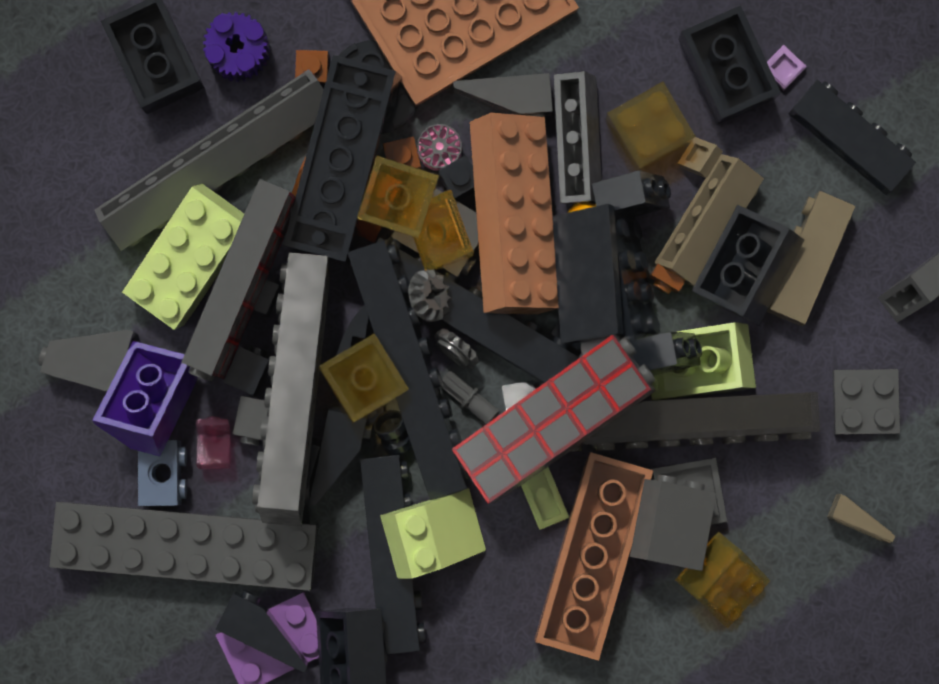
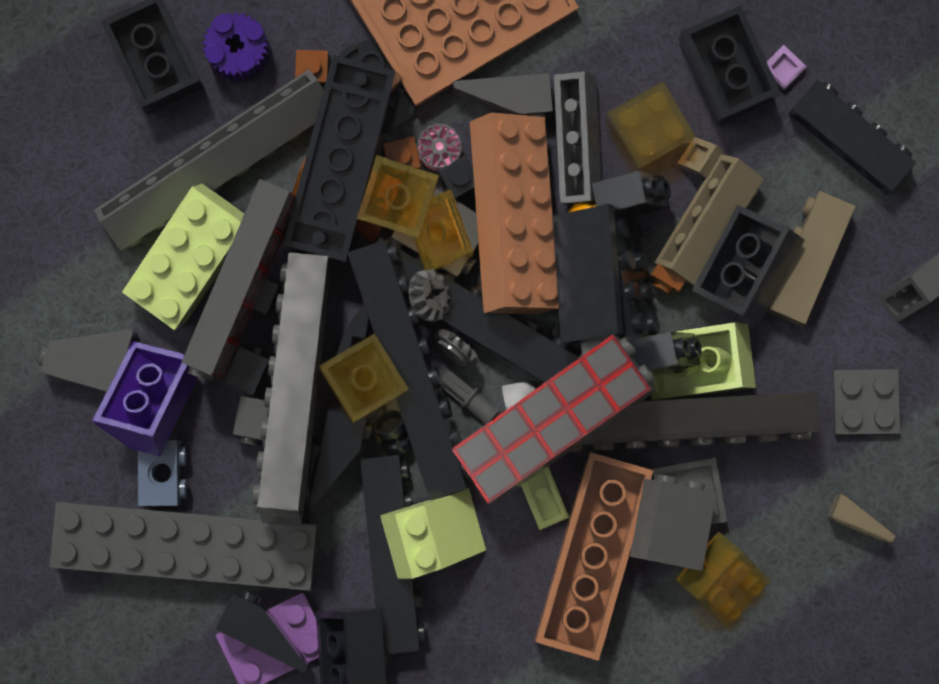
clear pink bracket [196,417,232,469] -> none

